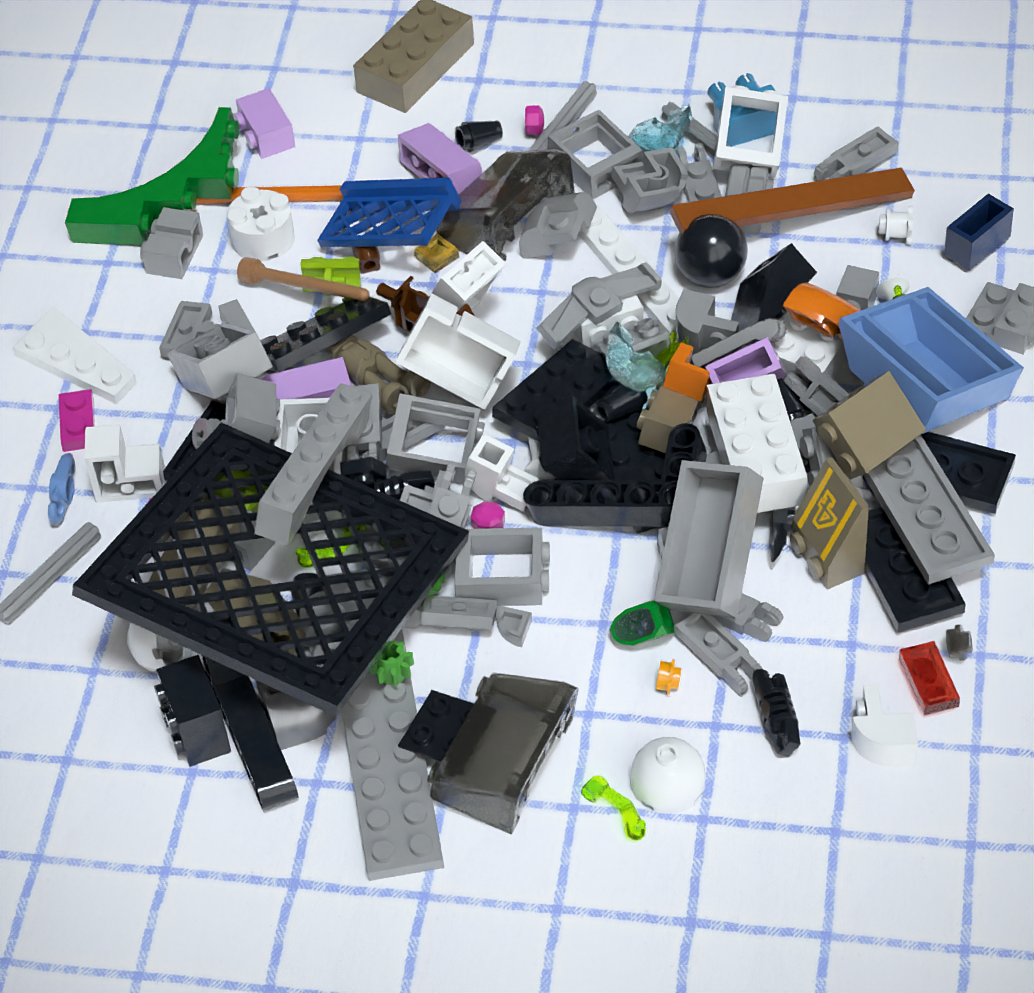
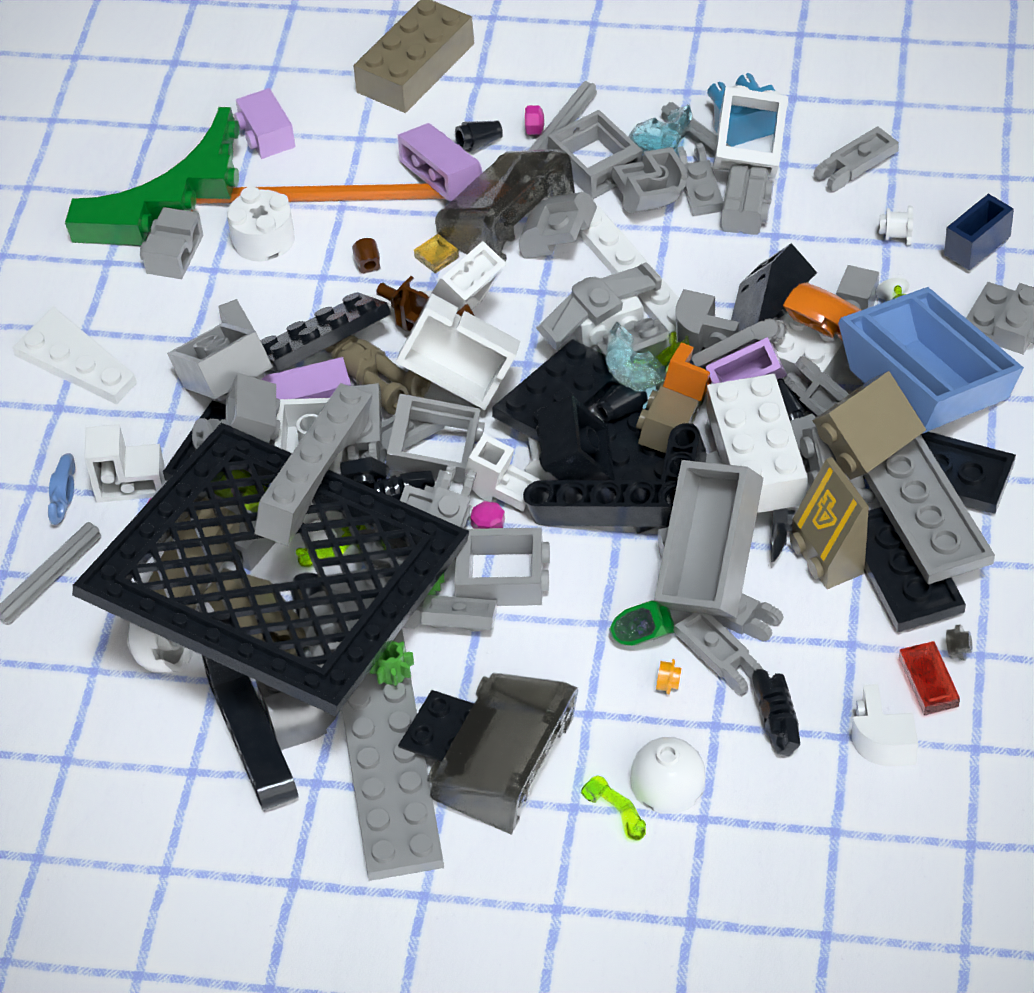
dark pink plate [58,389,95,452] -> none
black brick [154,655,231,767] -> none
light grey hinge [159,301,220,357] -> none
medium nougat piece [237,257,370,301] -> none
lime hips [300,257,361,296] -> none
blue fence [317,178,462,247] -> none
light grey tile [496,605,532,648] -> none
dark orange tile [669,167,915,233] -> none
black piece [674,214,748,287] -> none

